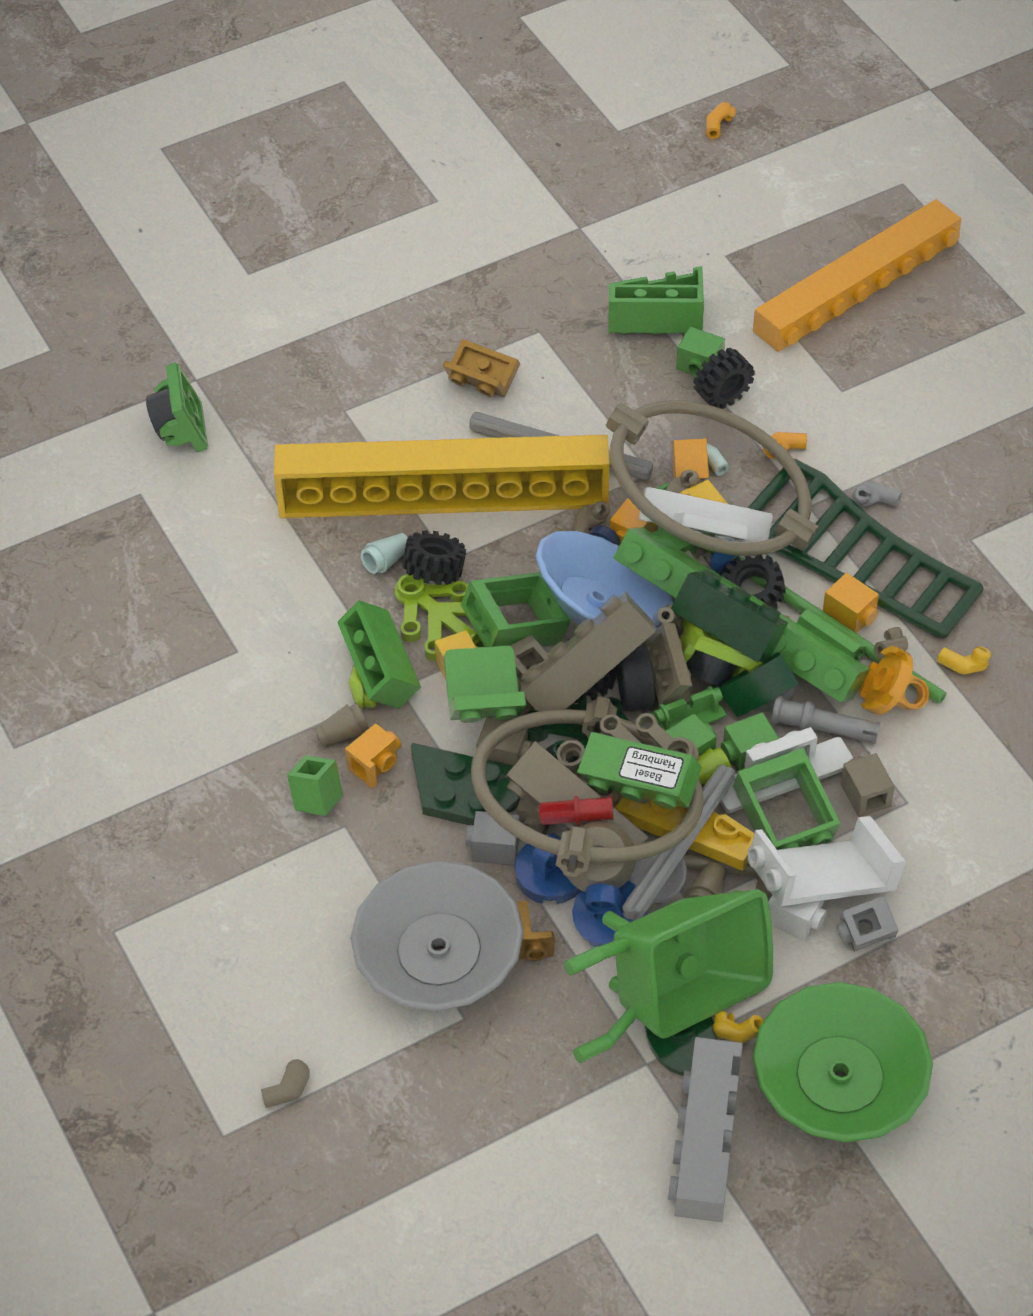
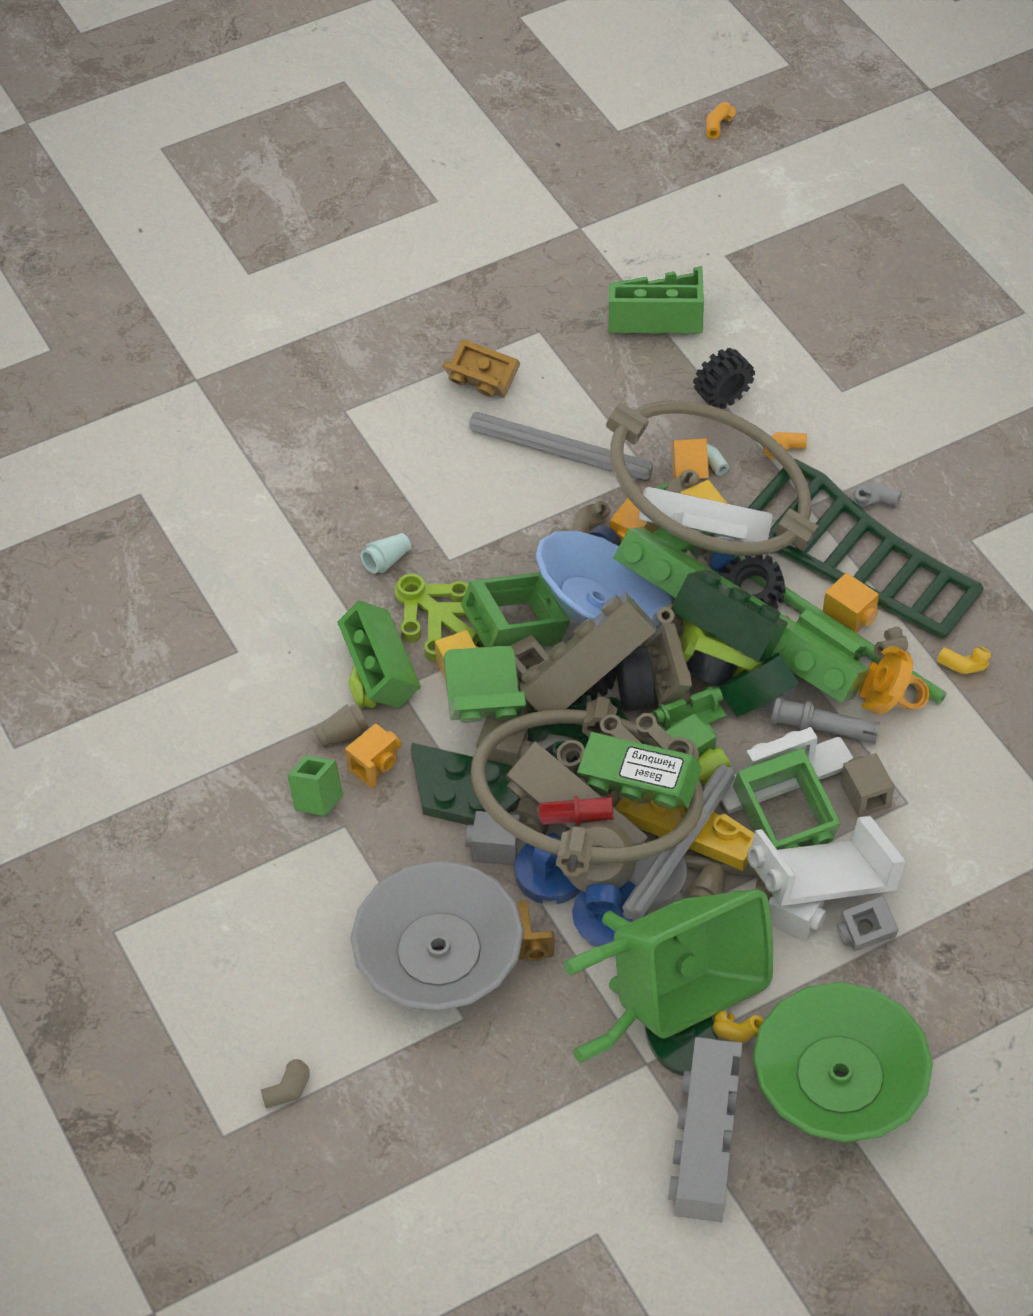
bright green piece [146,362,208,452] -> none
yellow brick [274,434,610,518] -> none
black tyre [402,530,466,585] -> none
bright green brick [676,327,725,377] -> none
bright green brick [721,712,779,771] -> none
light orange brick [753,199,962,352] -> none

